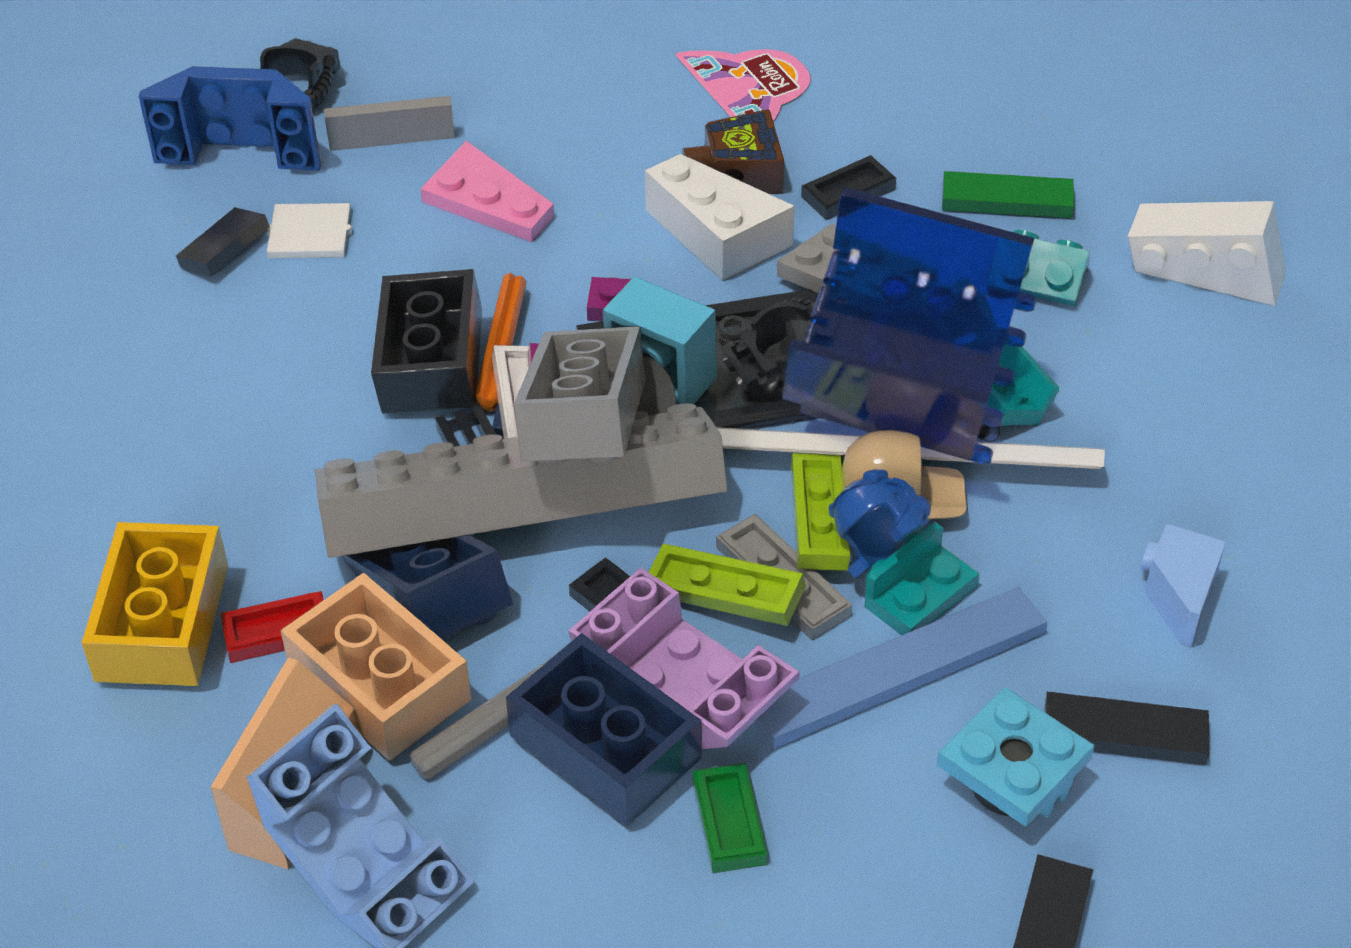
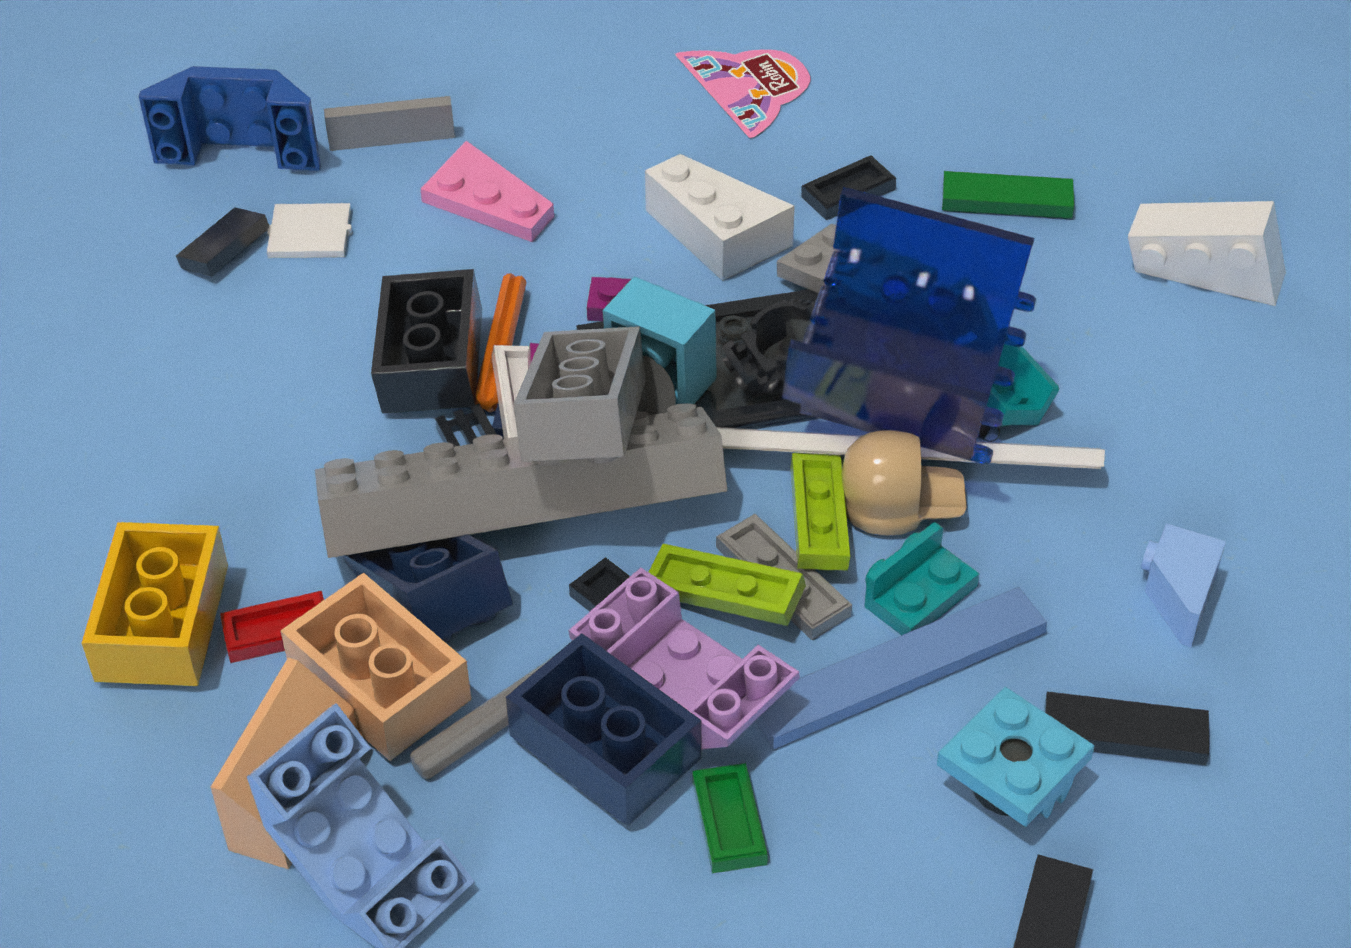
black piece [260,38,341,110] -> none
reddish brown torso [682,109,784,194] -> none
blue helmet [829,469,931,579] -> none
teal bracket [987,230,1090,307] -> none

